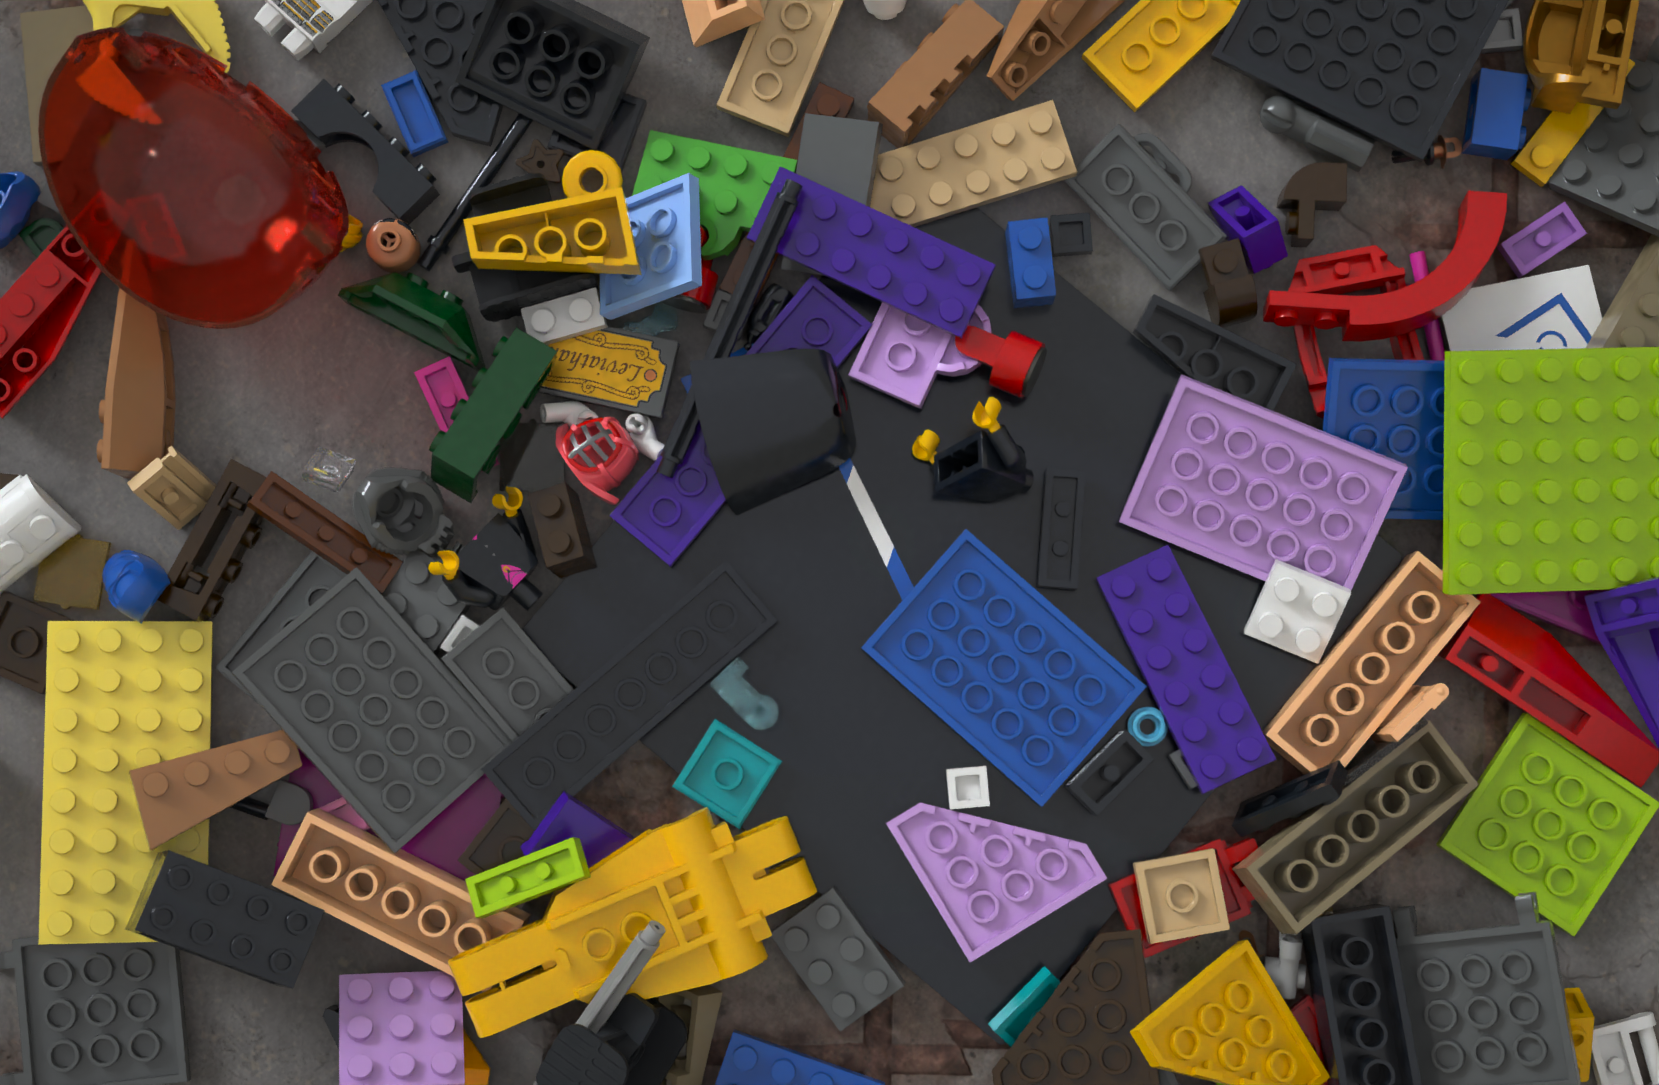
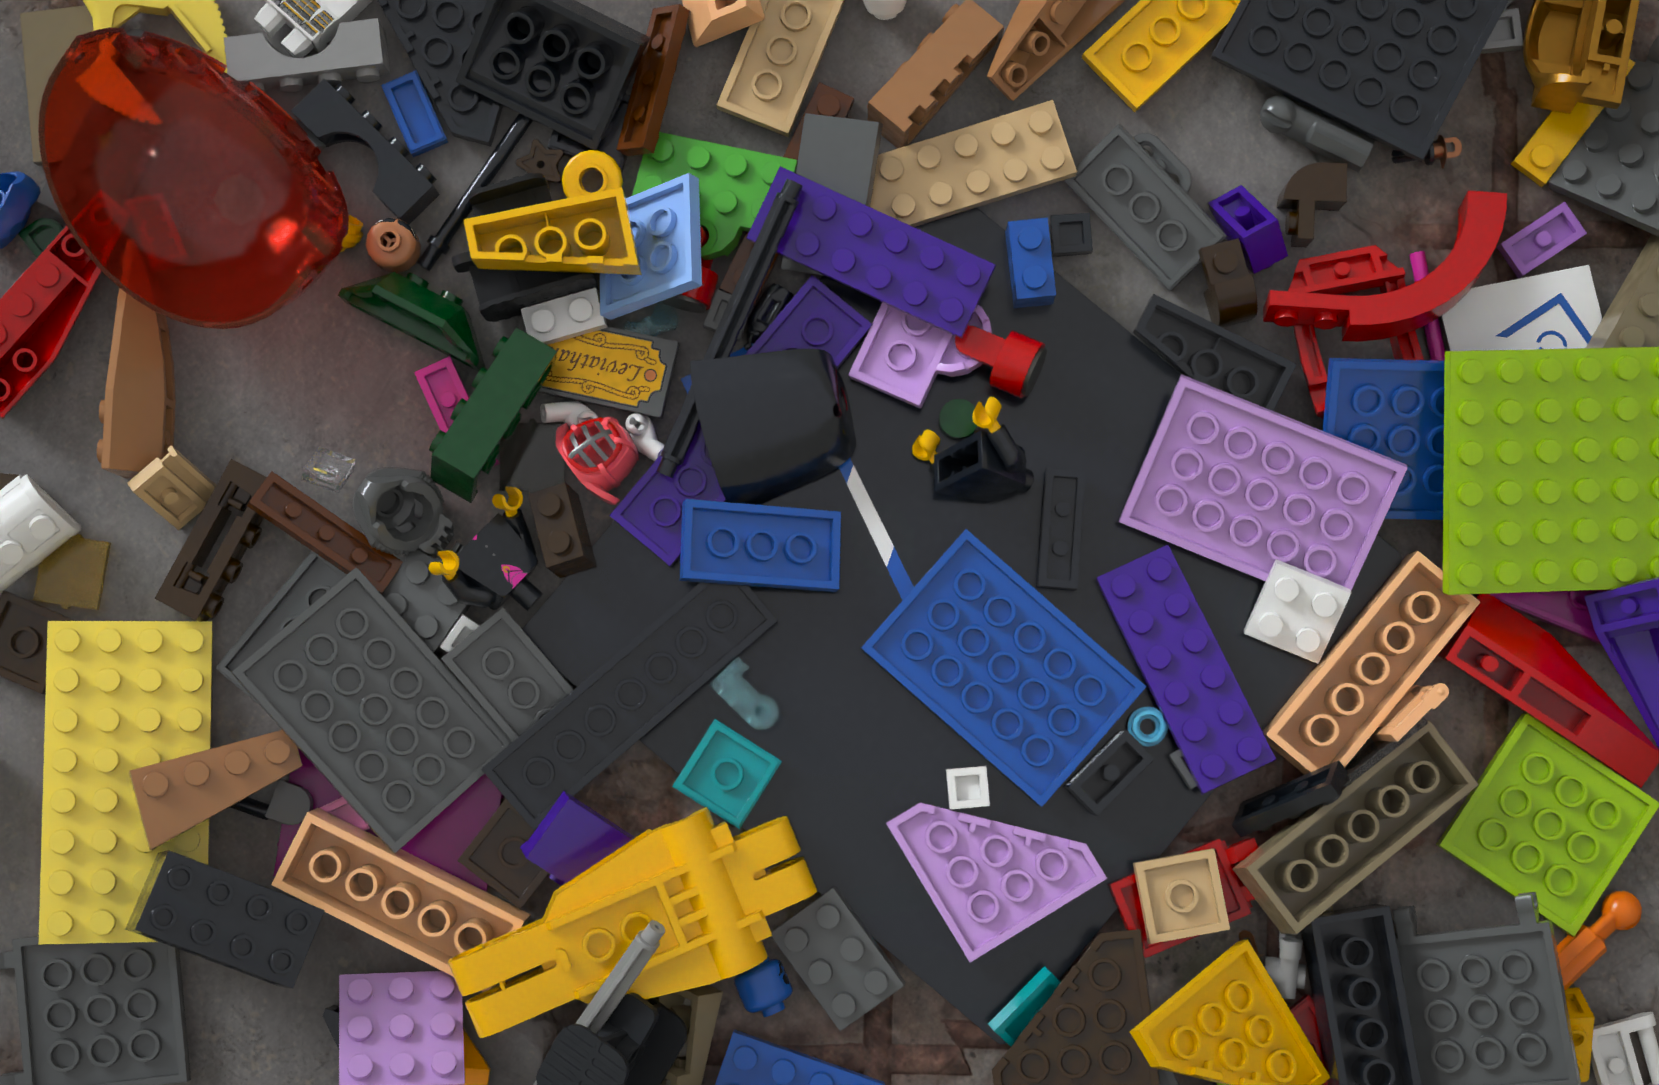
blue piece [102,550,171,624] -> none
lime plate [465,837,591,918] -> none
blue brick [1462,68,1531,160] -> none
none -> light grey arch [224,18,390,97]
none -> reddish brown plate [616,4,690,156]
none -> blue plate [680,499,841,592]
none -> blue head [734,957,793,1018]
none -> dark green tile [939,399,977,440]
none -> orange piece [1557,891,1642,991]

